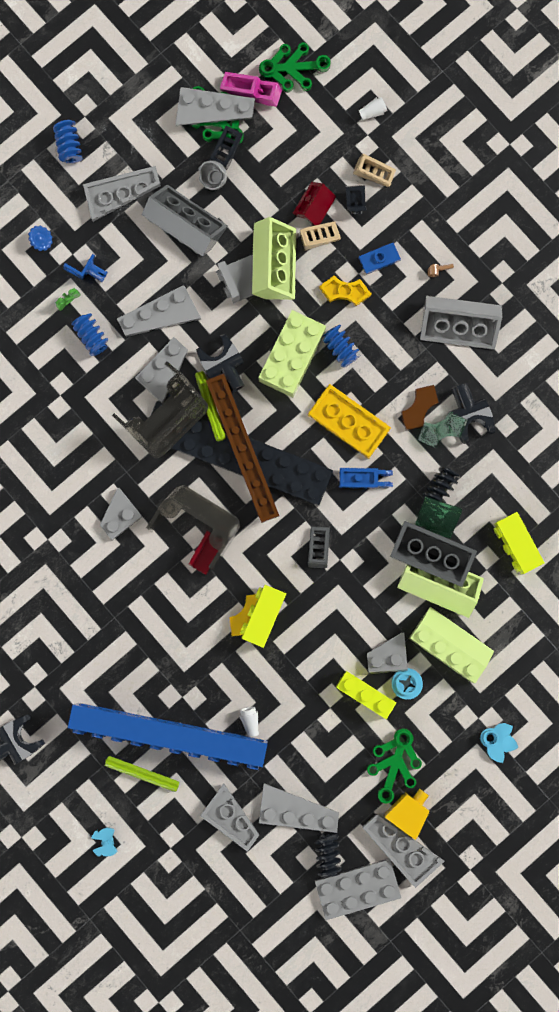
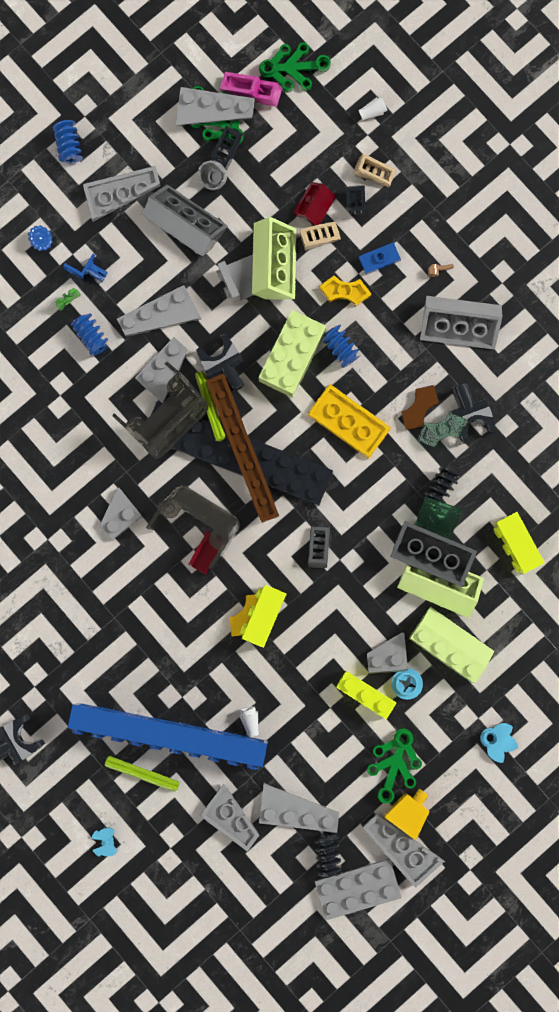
blue hinge [339,468,393,488] -> none

